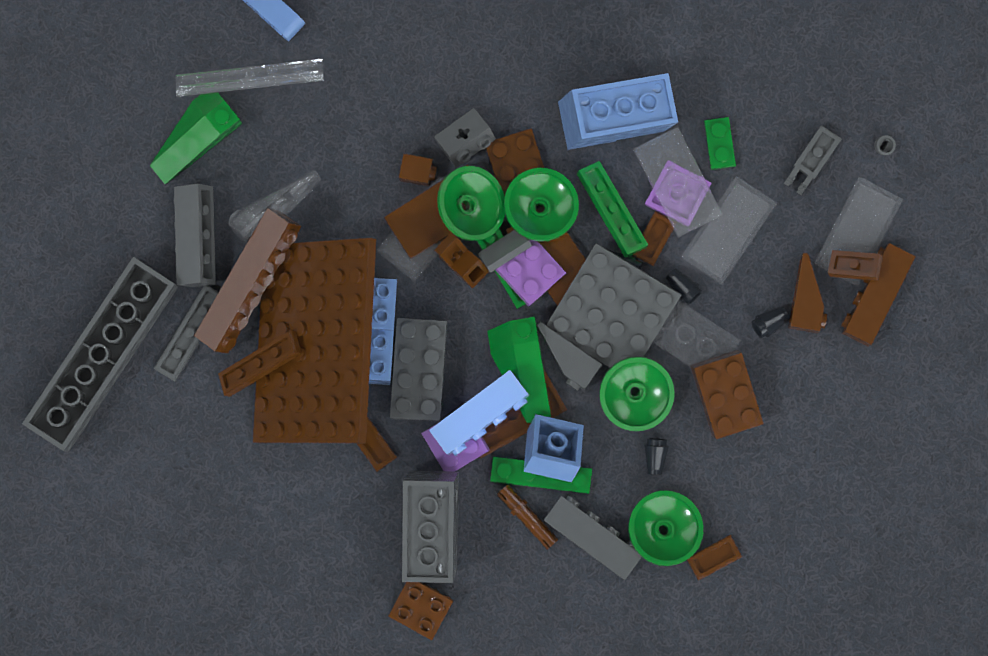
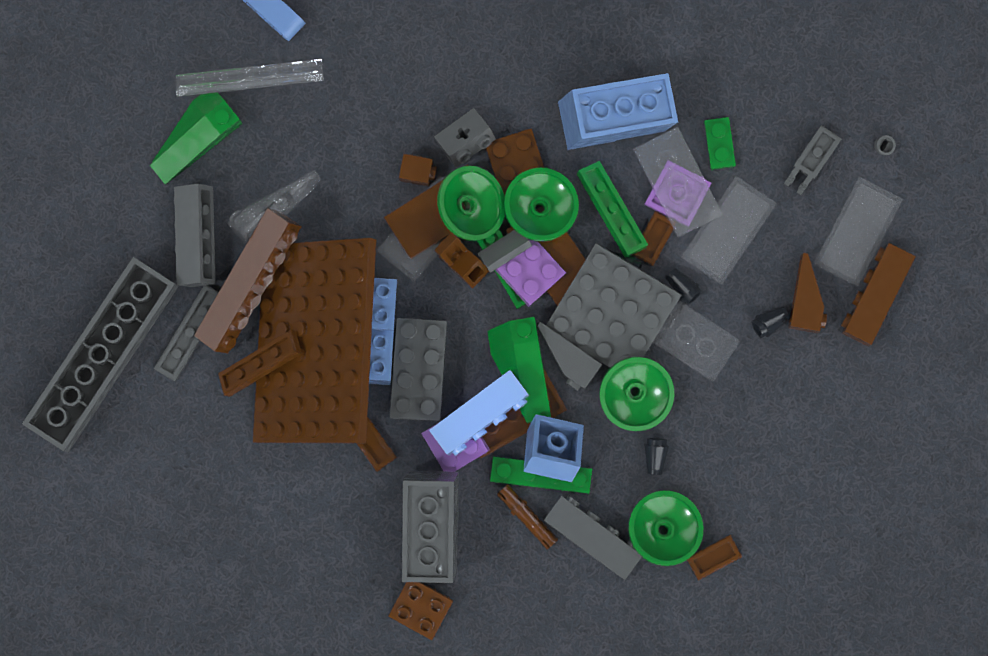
reddish brown brick [690,350,764,439] -> none
reddish brown plate [828,250,883,281] -> none

